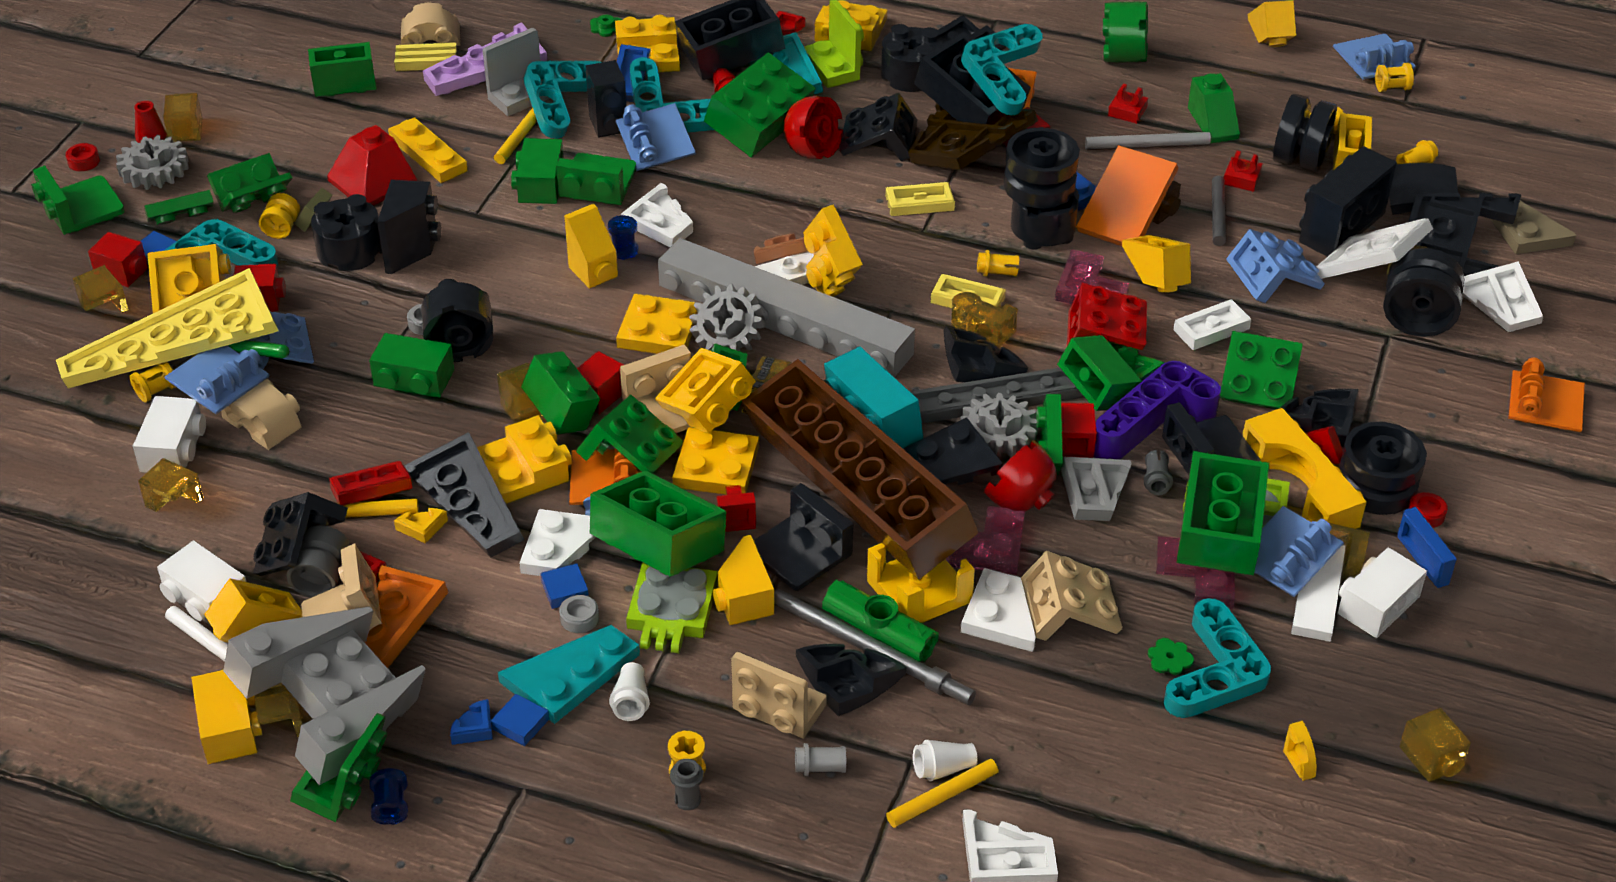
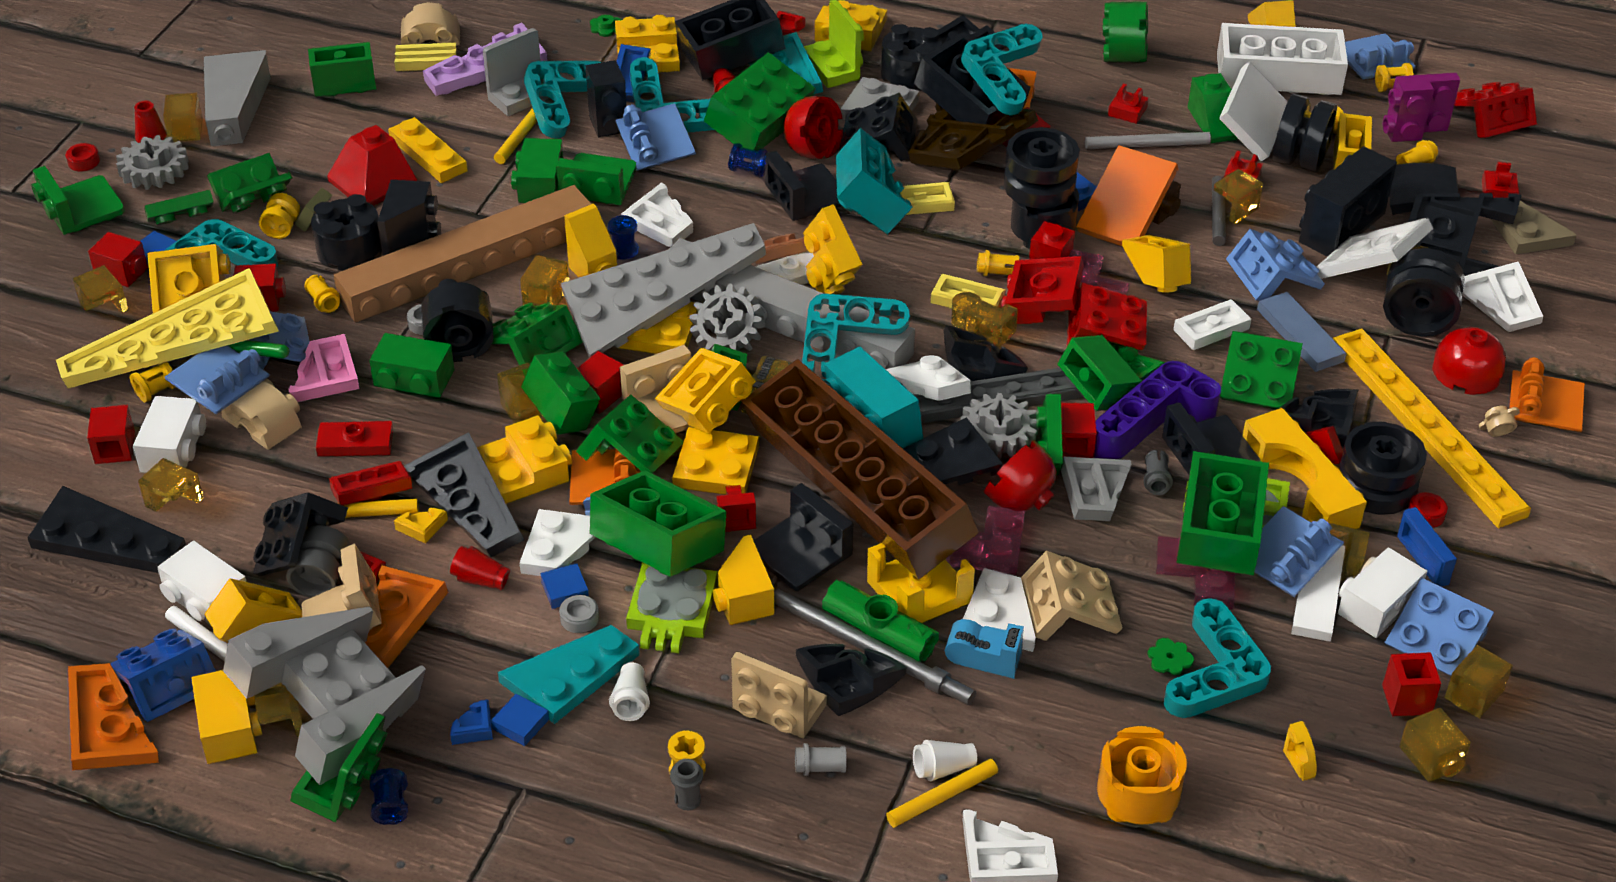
none -> black wing [28,486,186,573]
none -> orange wing [68,663,159,771]
none -> red brick [87,405,135,464]
none -> blue bracket [110,629,216,722]
none -> light grey slope [204,50,271,146]
none -> bright pink wing [289,334,359,402]
none -> yellow pin [304,275,340,313]
none -> red plate [316,421,394,457]
none -> medium nougat brick [333,185,591,323]
none -> red cone [450,546,510,590]
none -> green bracket [492,302,583,375]
none -> clear yellow brick [520,255,569,306]
none -> light grey wing [561,223,766,358]
none -> clear blue bush [728,143,768,178]
none -> black bracket [765,151,842,221]
none -> teal beam [802,294,910,381]
none -> teal wedge [836,128,913,235]
none -> light grey wing [841,77,919,120]
none -> white wing [886,355,971,401]
none -> dark azure leg [944,619,1024,679]
none -> red plate [1002,256,1084,324]
none -> red brick [1029,221,1075,259]
none -> light orange brick [1097,726,1187,824]
none -> clear yellow panel [1214,169,1263,224]
none -> white brick [1217,23,1348,95]
none -> white tile [1219,62,1287,161]
none -> sand blue tile [1257,292,1346,372]
none -> yellow tile [1333,328,1531,528]
none -> magenta plate [1382,73,1460,142]
none -> red brick [1382,652,1442,717]
none -> medium blue hinge [1385,577,1494,679]
none -> red cylinder [1432,327,1506,395]
none -> clear yellow brick [1444,645,1513,719]
none -> red bracket [1454,82,1537,138]
none -> tan plate [1479,406,1520,437]
none -> red tile [1482,162,1519,198]

